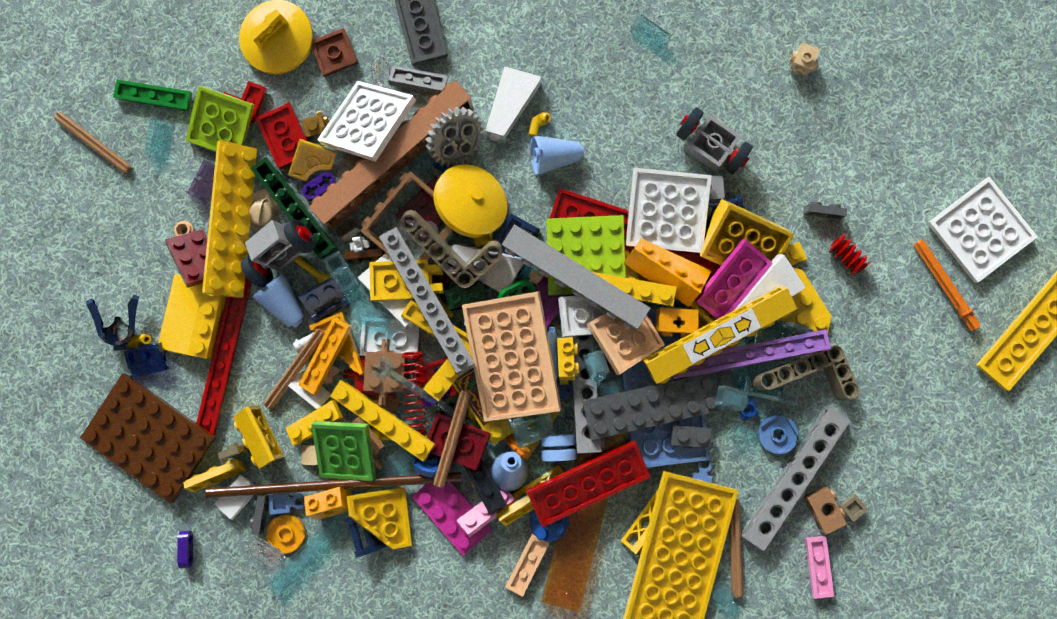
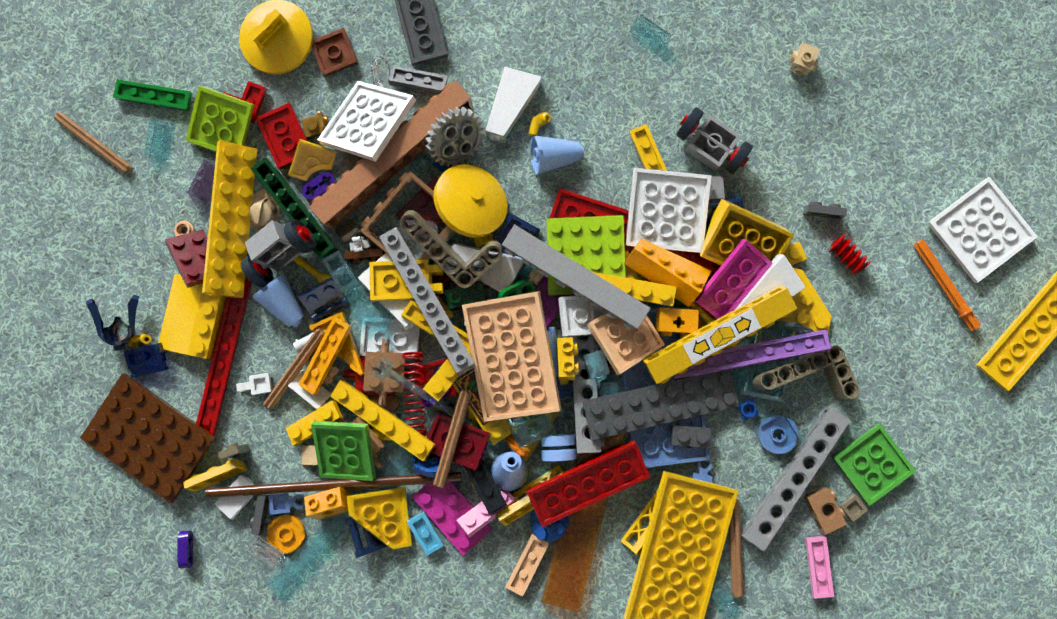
yellow slope [233,405,285,469] -> none
clear light blue brick [714,385,748,411] -> none
none -> white plate [236,373,272,395]
none -> medium azure plate [407,511,444,556]
none -> yellow plate [629,124,667,171]
none -> bright green plate [832,423,916,506]

